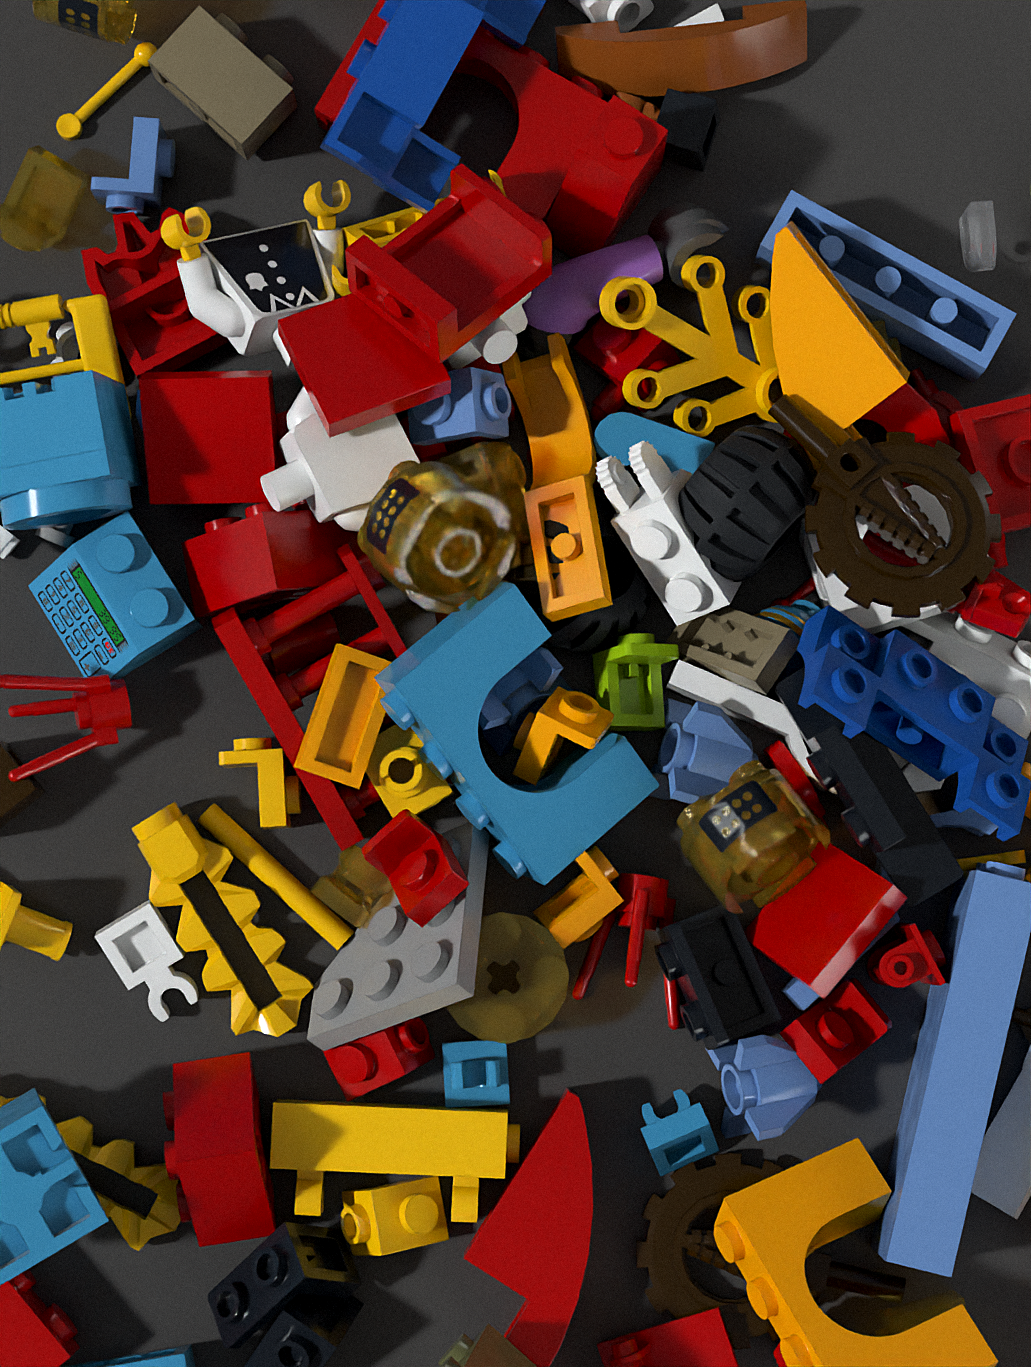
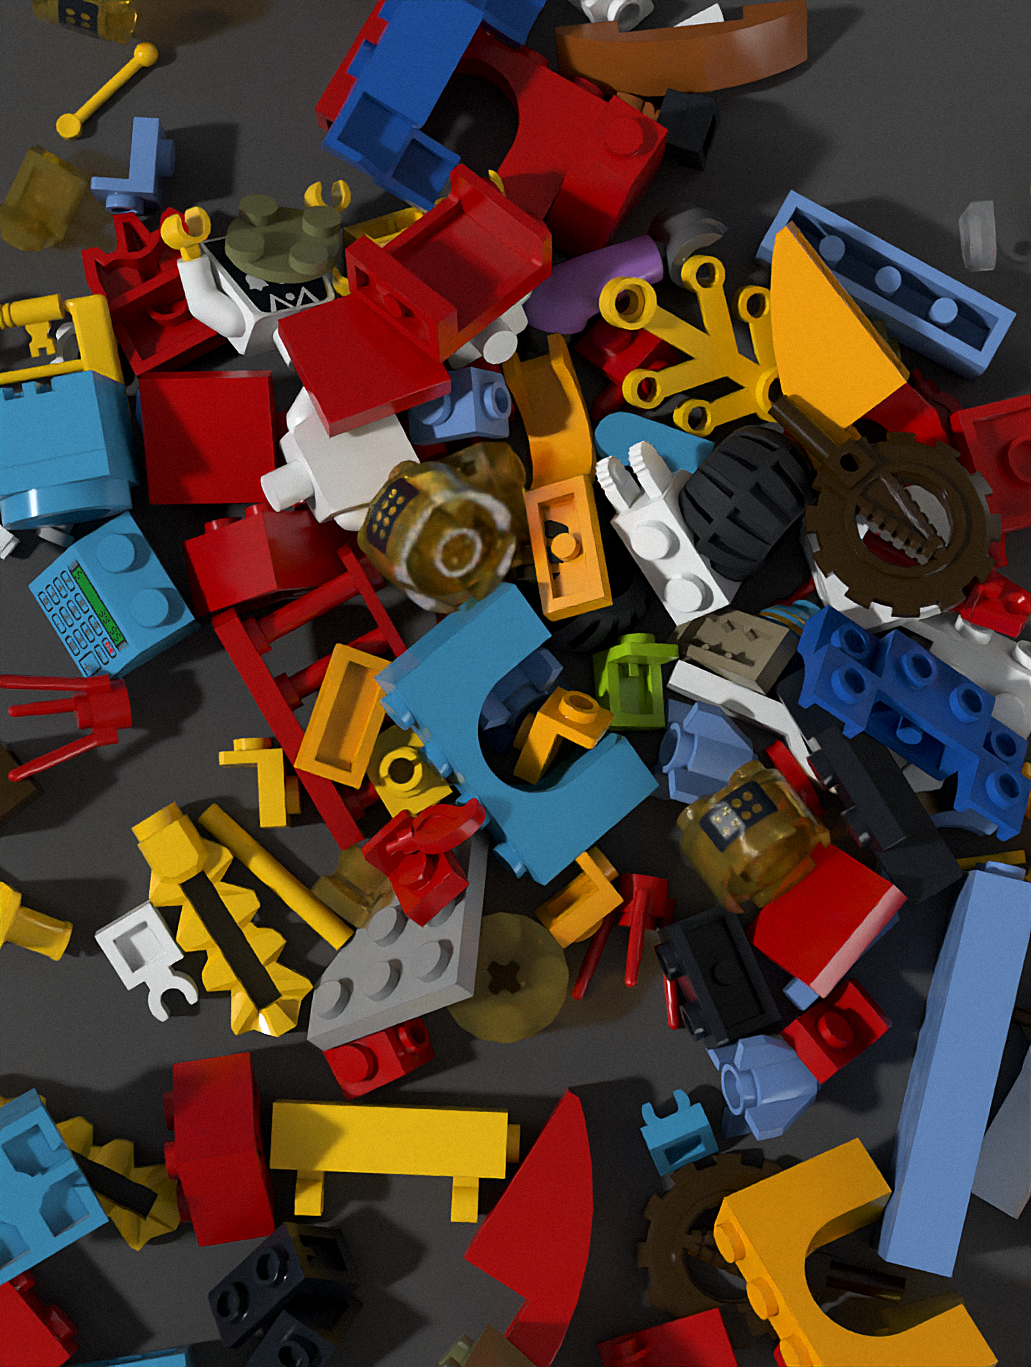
dark tan brick [148,5,298,161] -> none
red cone [263,612,341,677] -> none
yellow bracket [340,1176,449,1256] -> none
dark azure tile [442,1038,510,1108] -> none
red hinge [867,923,947,988] -> none
none -> olive piece [225,194,342,283]
none -> red piece [385,798,486,856]

